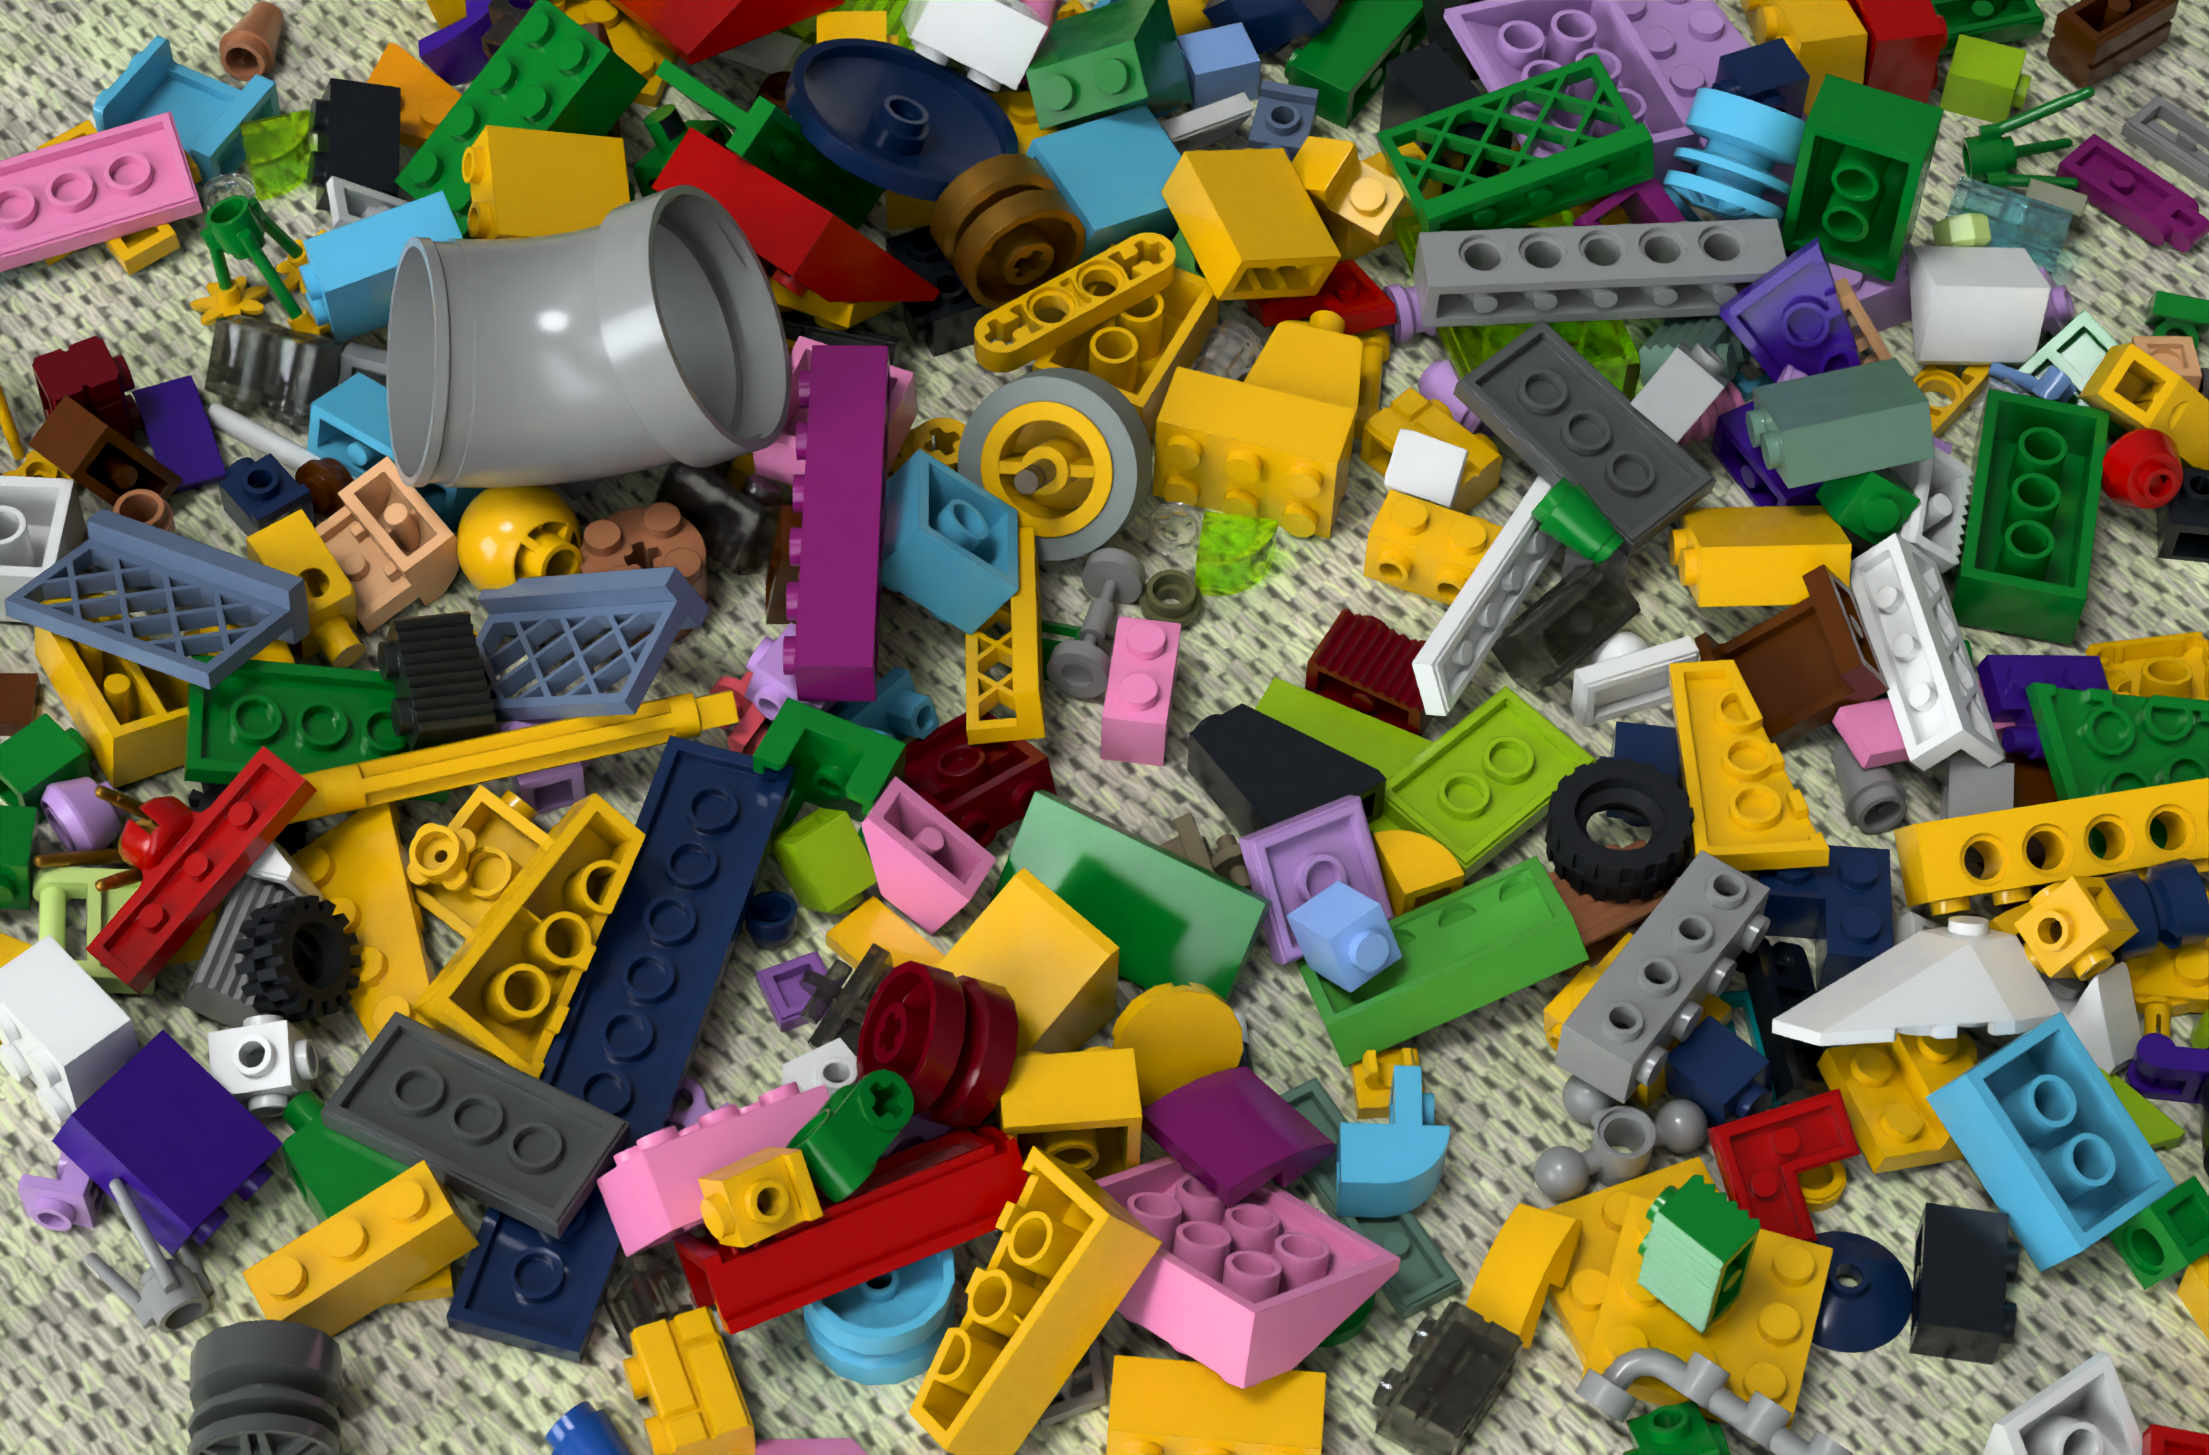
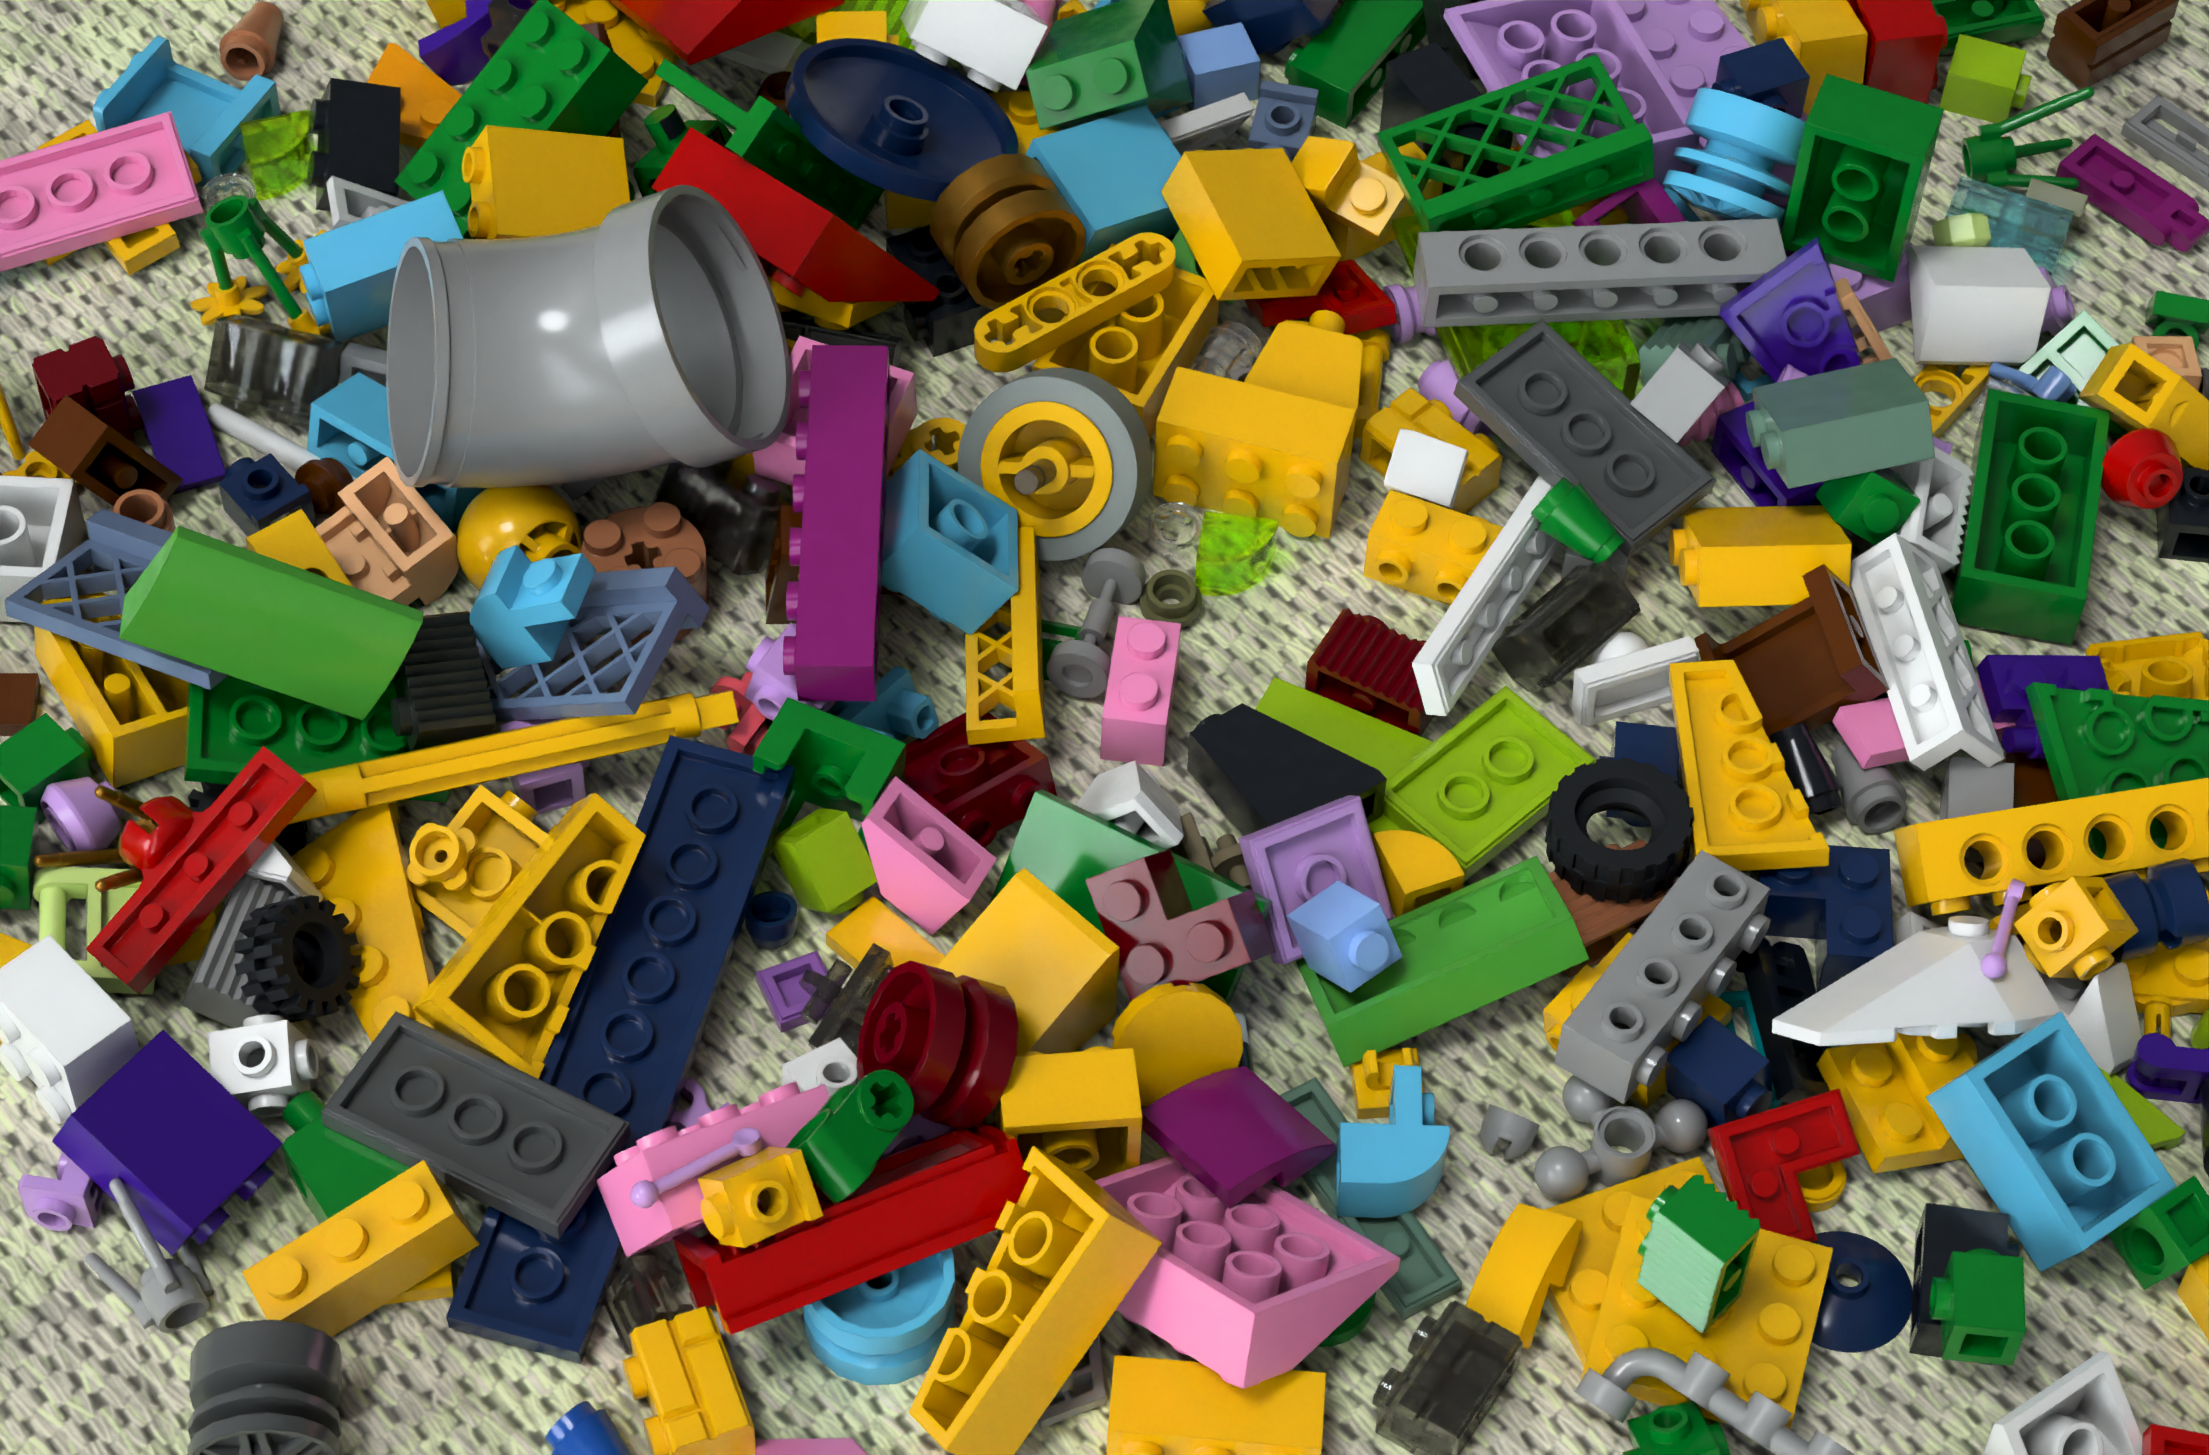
none -> bright green slope [119,526,424,720]
none -> medium azure brick [470,545,596,669]
none -> lavender hinge [630,1127,762,1208]
none -> white slope [1076,760,1184,849]
none -> brick [1085,849,1276,1002]
none -> light grey hinge [1480,1104,1540,1161]
none -> black cone [1770,723,1843,815]
none -> green brick [1929,1249,2026,1366]
none -> lavender hinge [1980,878,2026,979]

